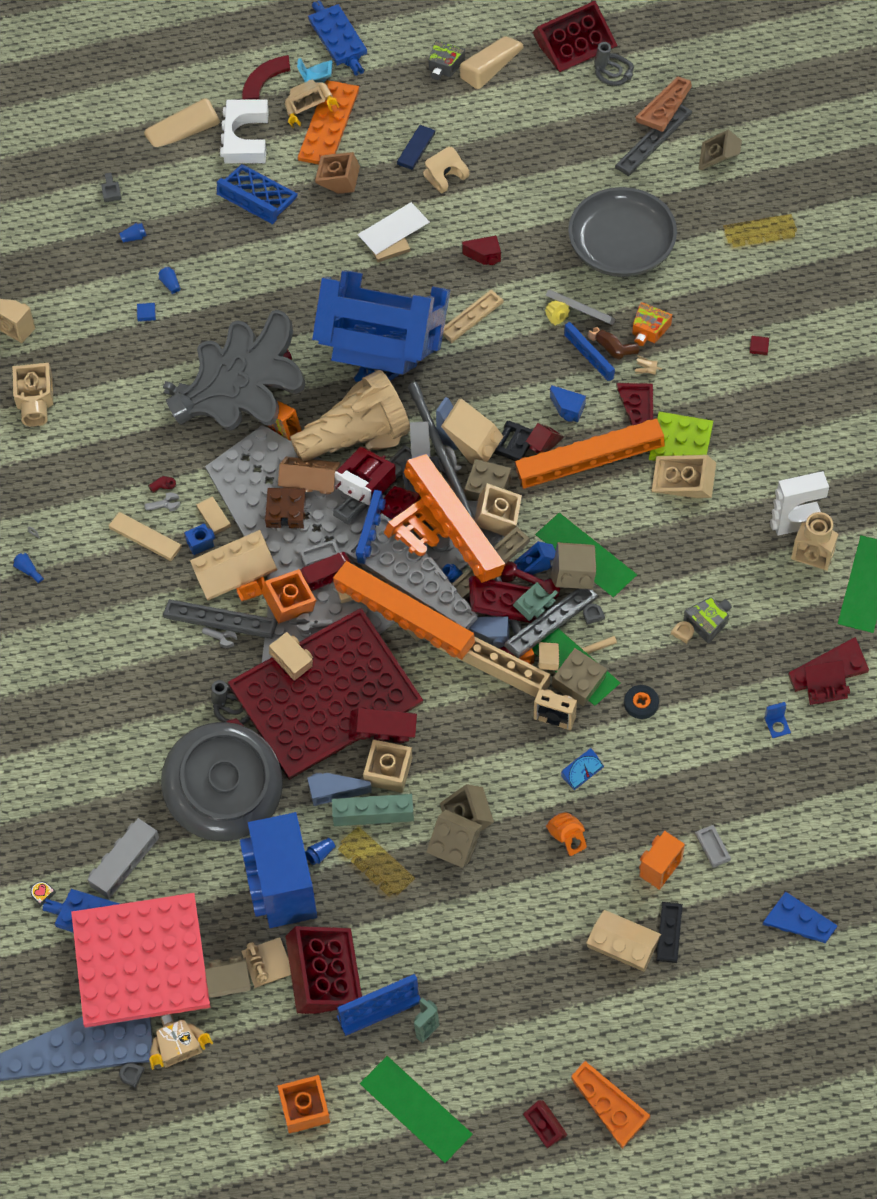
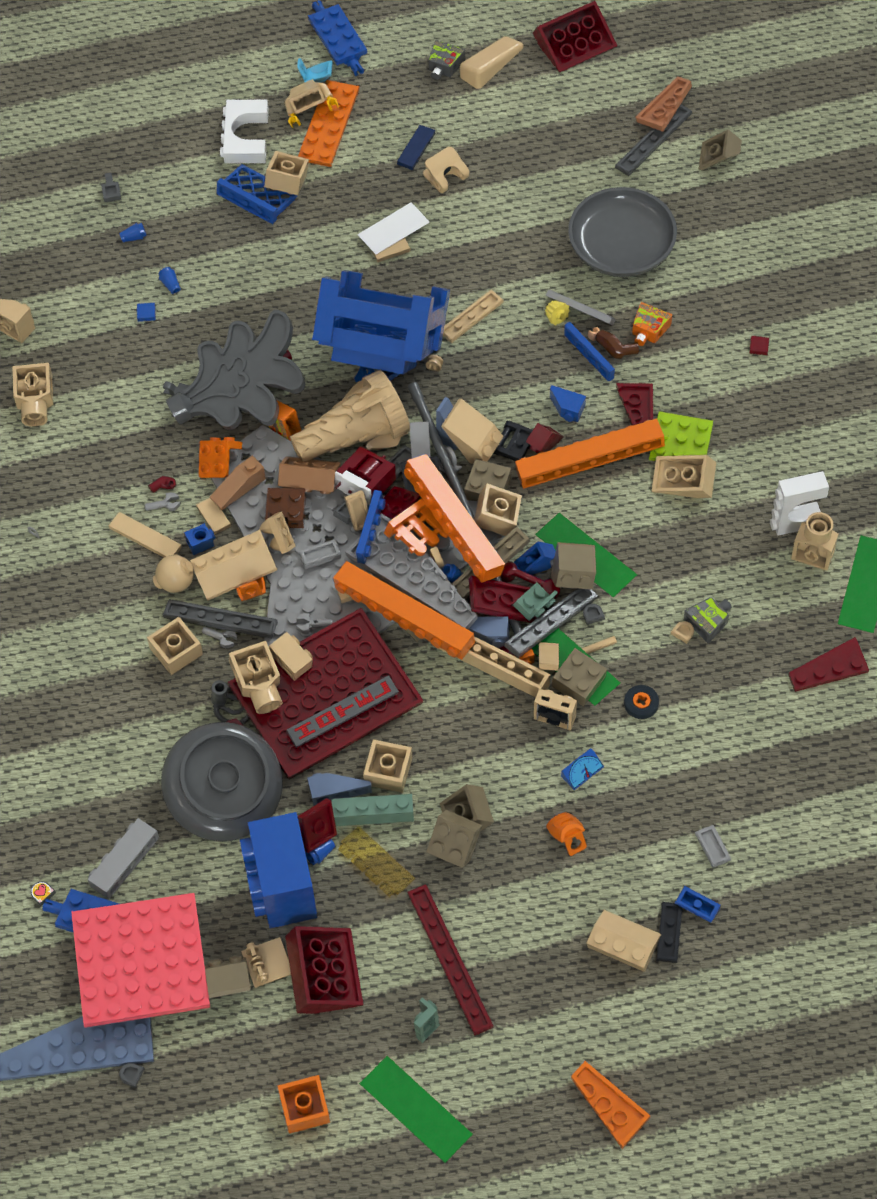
blue cone [13,553,44,584] -> none
tan piece [144,98,220,147] -> none
tan torso [149,1014,213,1070] -> none
dark red tile [242,55,290,100] -> none
orange brick [262,569,316,624] -> none
dark red beam [300,552,352,591] -> none
medium nougat slope [315,152,360,194] -> none
blue fence [337,974,421,1036] -> none
dark red brick [349,708,417,743] -> none
dark red slope [462,235,501,265] -> none
dark red slope [523,1101,568,1148] -> none
dark grey piece [594,42,634,86] -> none
tan piece [635,355,662,375] -> none
orange brick [639,831,685,890] -> none
clear yellow windscreen [723,214,797,248] -> none
blue wing [762,892,838,943] -> none
blue bracket [764,702,791,738] -> none
dark red hinge [804,660,850,705] -> none
none -> tan brick [147,617,203,675]
none -> tan brick [153,555,194,593]
none -> orange bracket [199,437,242,478]
none -> medium nougat slope [210,455,266,510]
none -> tan brick [229,641,283,714]
none -> tan tile [259,511,296,554]
none -> tan brick [264,151,309,195]
none -> dark grey tile [286,675,399,748]
none -> dark red tile [297,798,337,853]
none -> tan tile [344,490,368,531]
none -> dark red tile [407,884,493,1036]
none -> tan bush [426,355,443,371]
none -> tan tile [430,547,444,568]
none -> blue slope [675,886,721,923]

